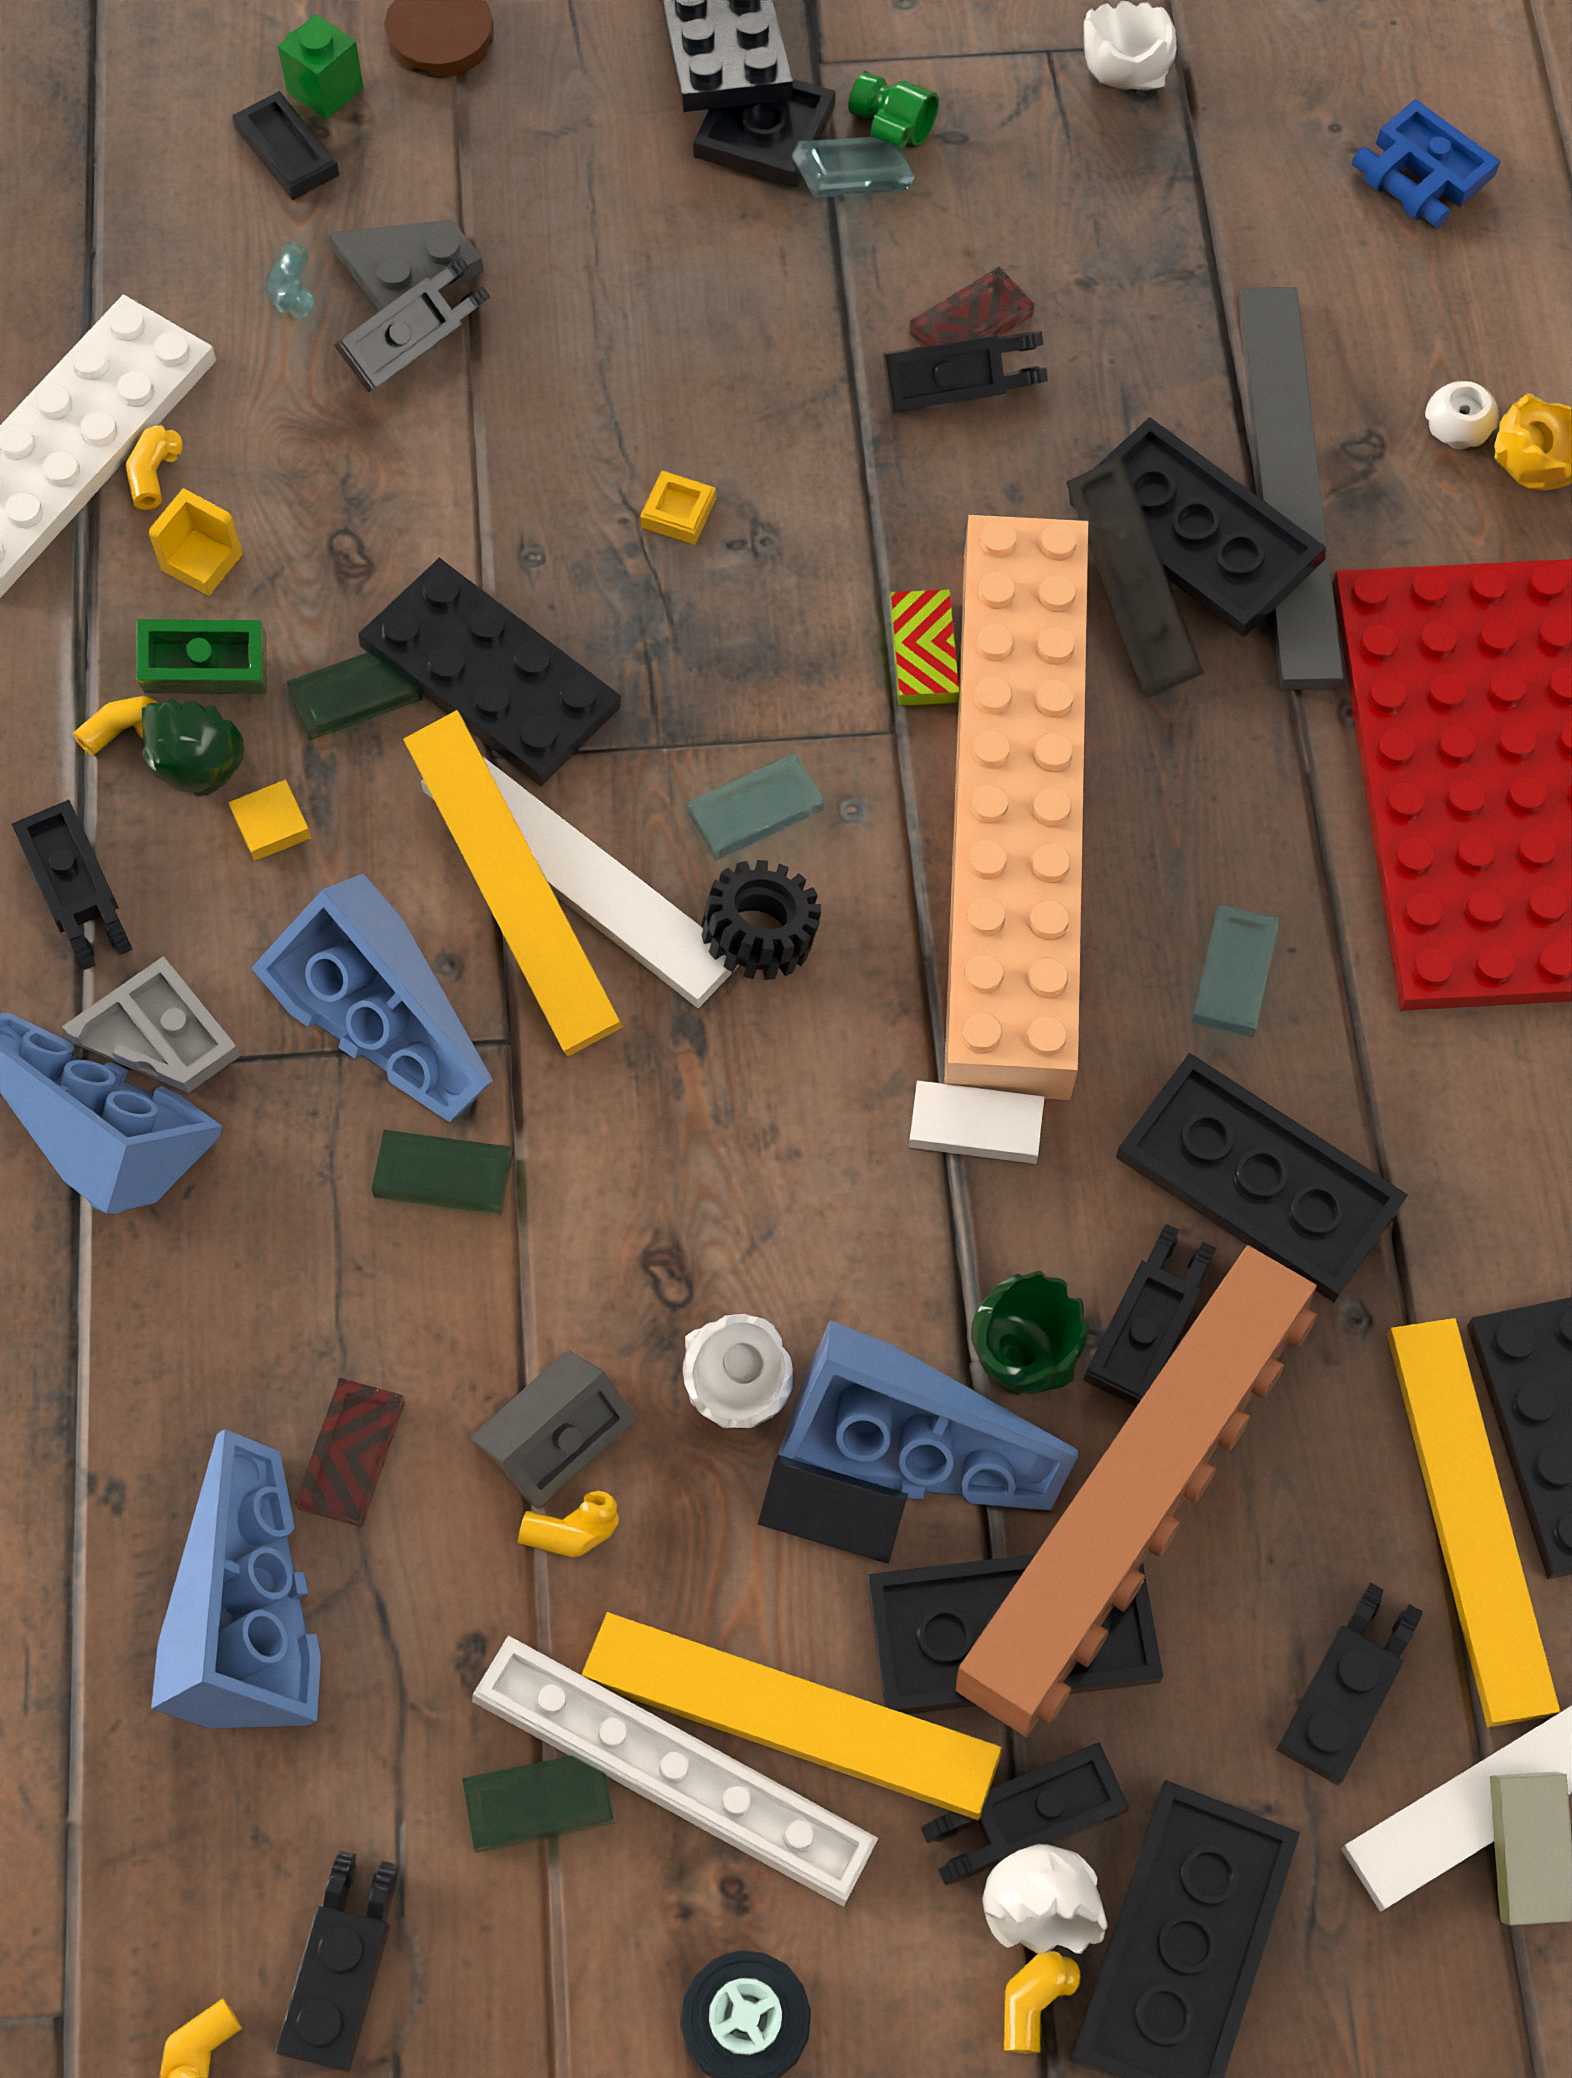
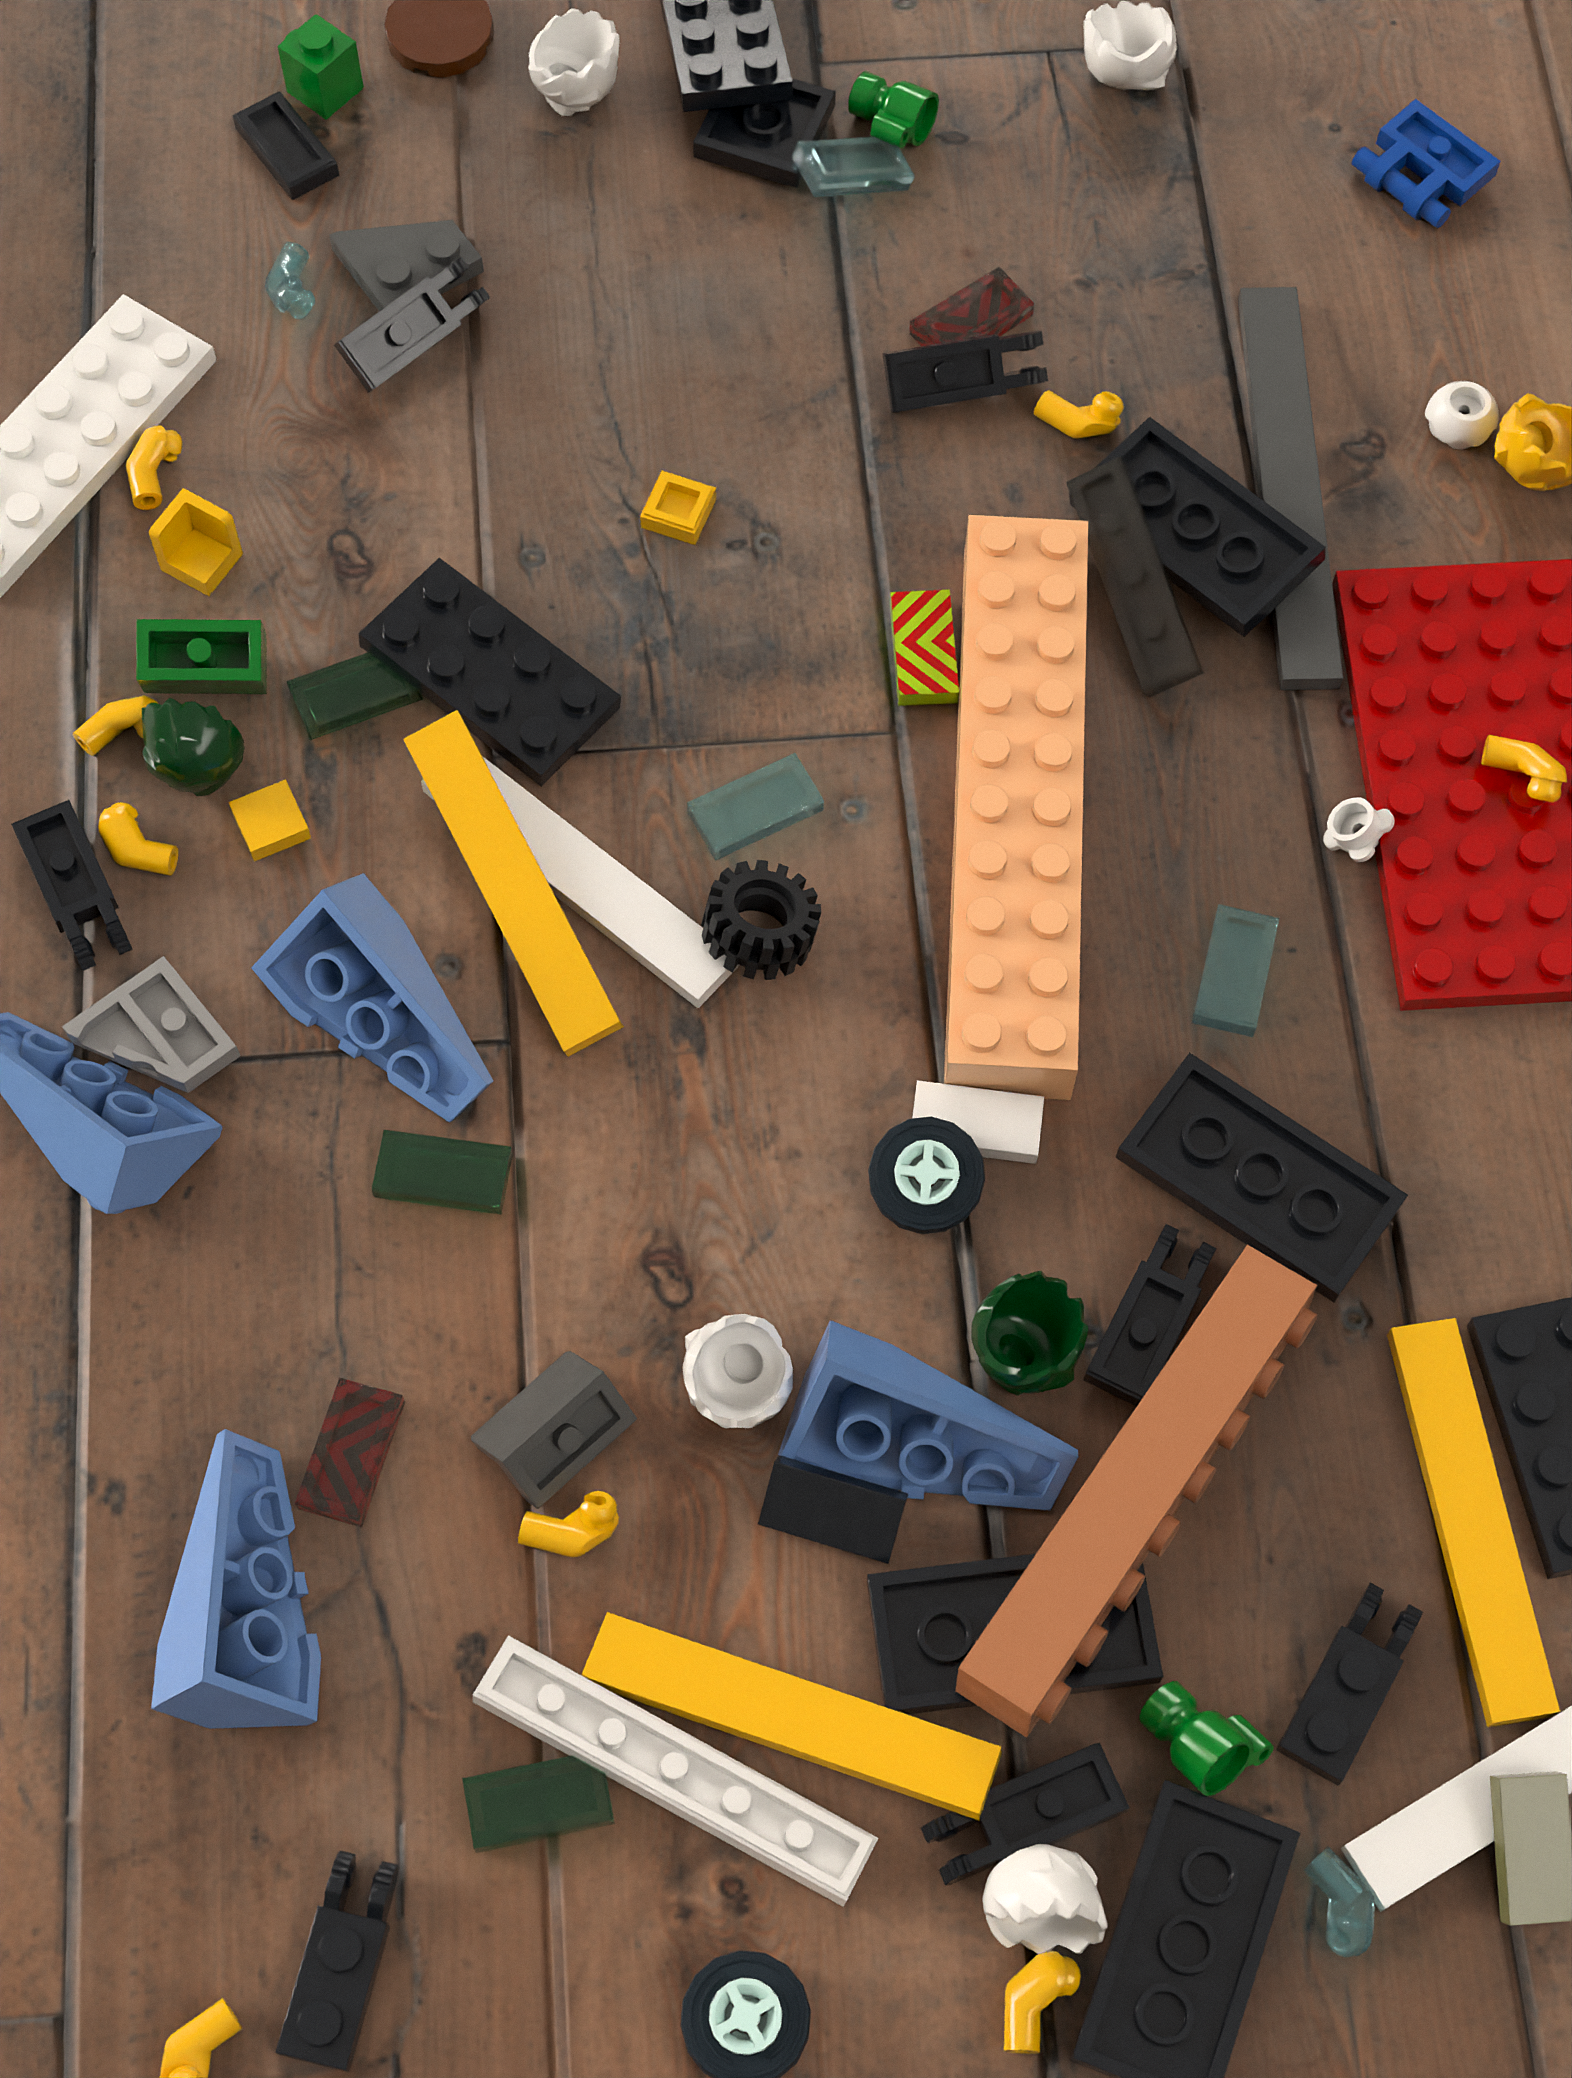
none -> yellow arm [98,802,178,876]
none -> white hair [528,9,619,116]
none -> black wheel [868,1116,985,1234]
none -> yellow arm [1034,390,1124,439]
none -> green piece [1139,1681,1274,1796]
none -> clear light blue arm [1303,1846,1375,1957]
none -> white plate [1323,797,1395,862]
none -> yellow arm [1482,735,1567,802]

